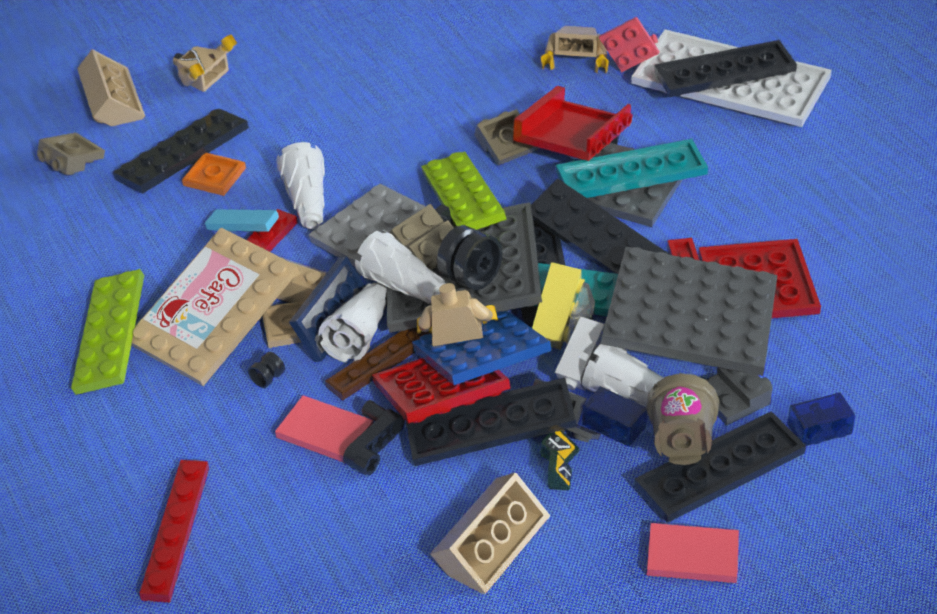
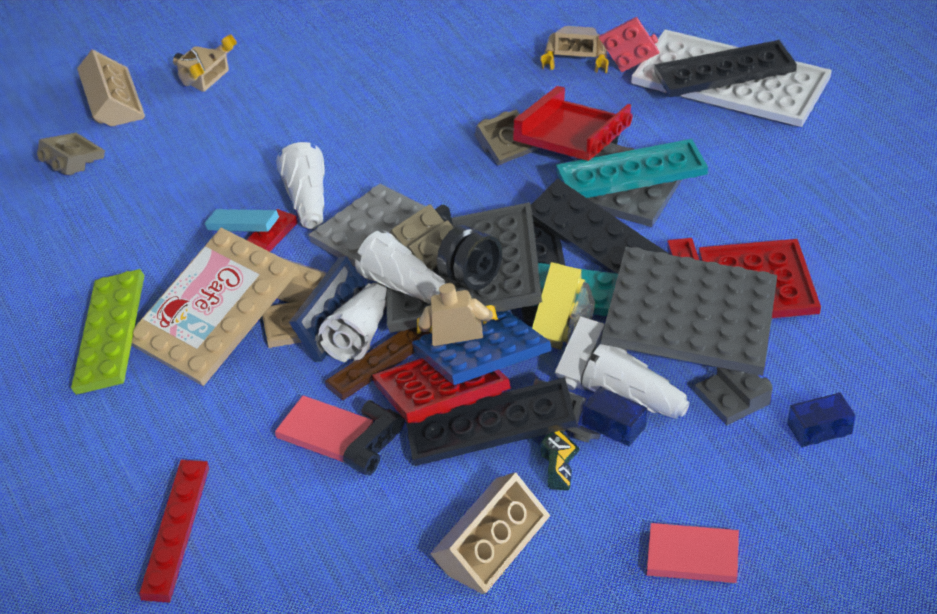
black plate [113,108,249,194] -> none
orange tile [182,153,246,196] -> none
black wheel [248,352,285,388] -> none
lime plate [421,151,507,230] -> none
black plate [634,411,806,523] -> none
dark tan piece [646,373,719,465] -> none

